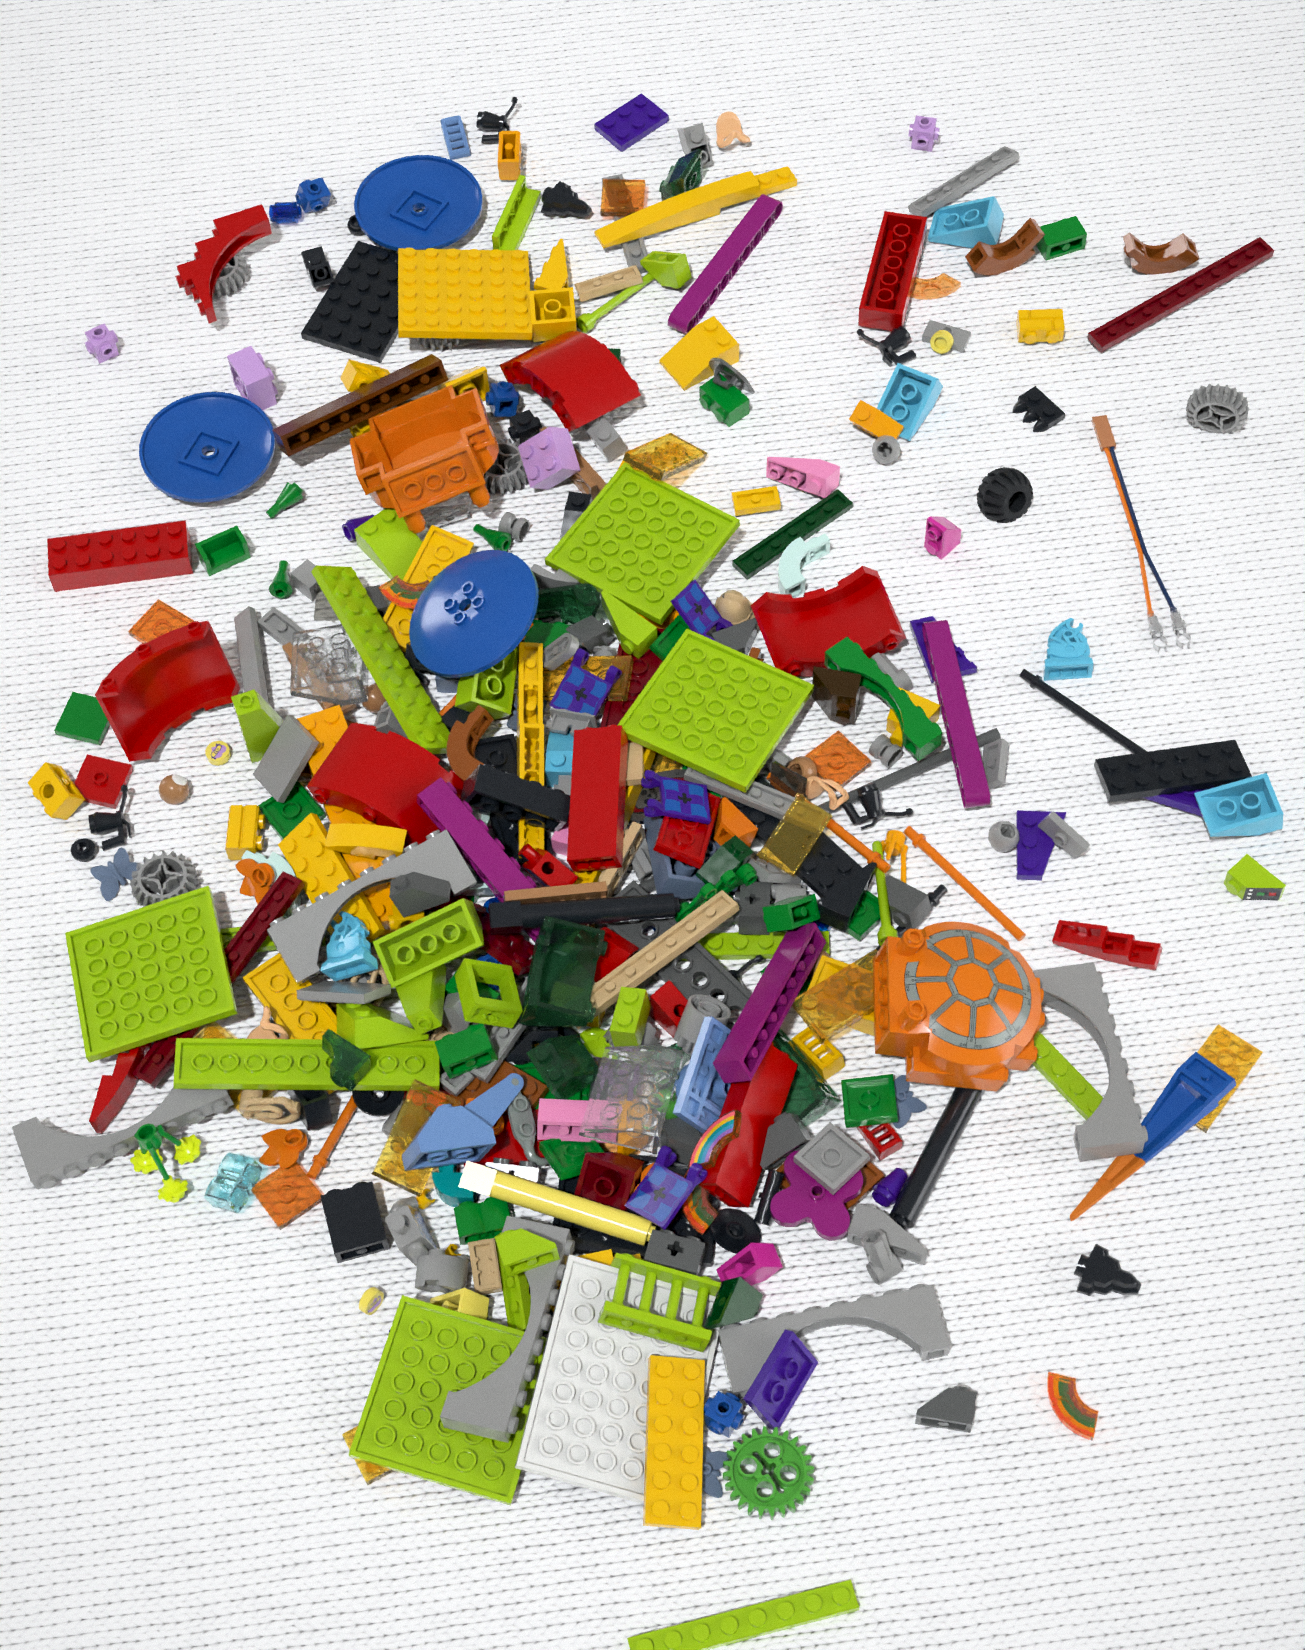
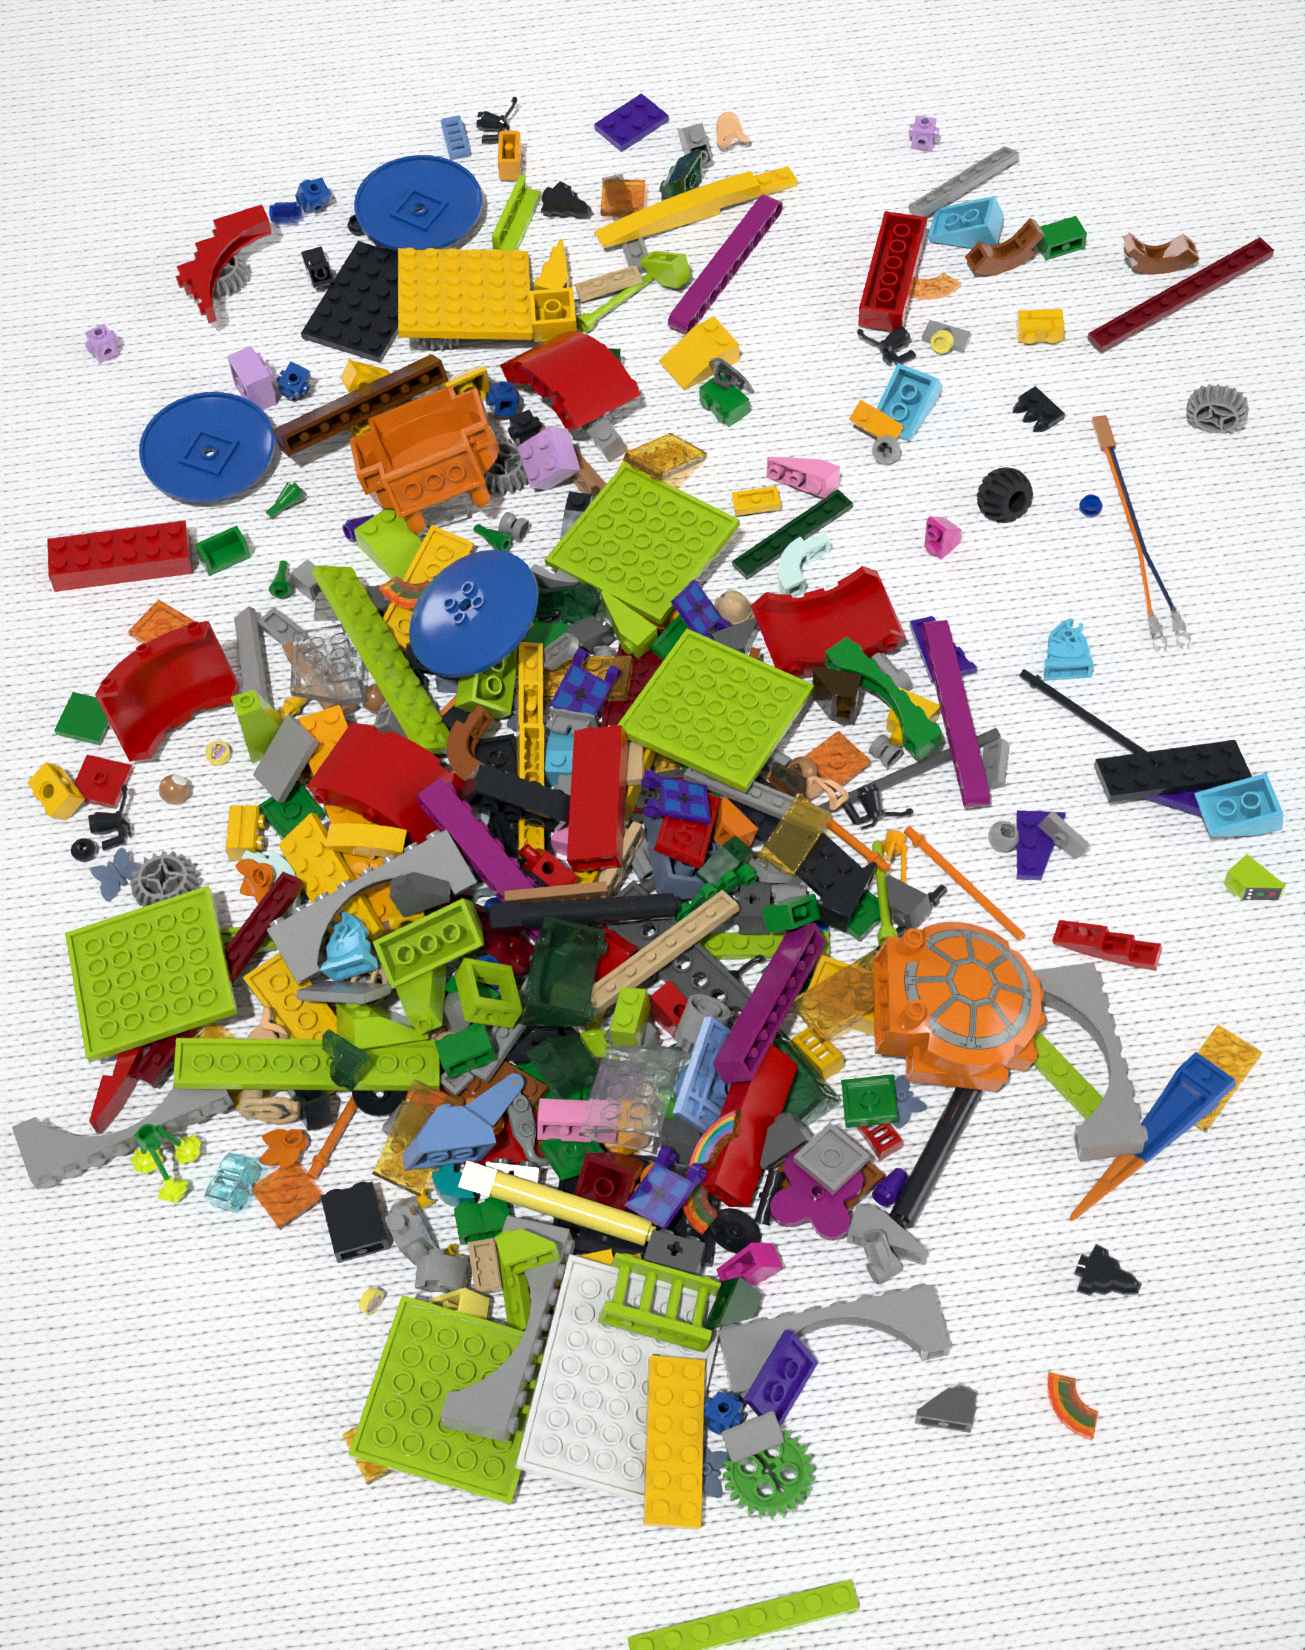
none -> blue brick [277,361,311,401]
none -> yellow axle [277,686,312,720]
none -> light grey slope [721,1411,784,1463]
none -> clear blue plate [1079,494,1103,517]

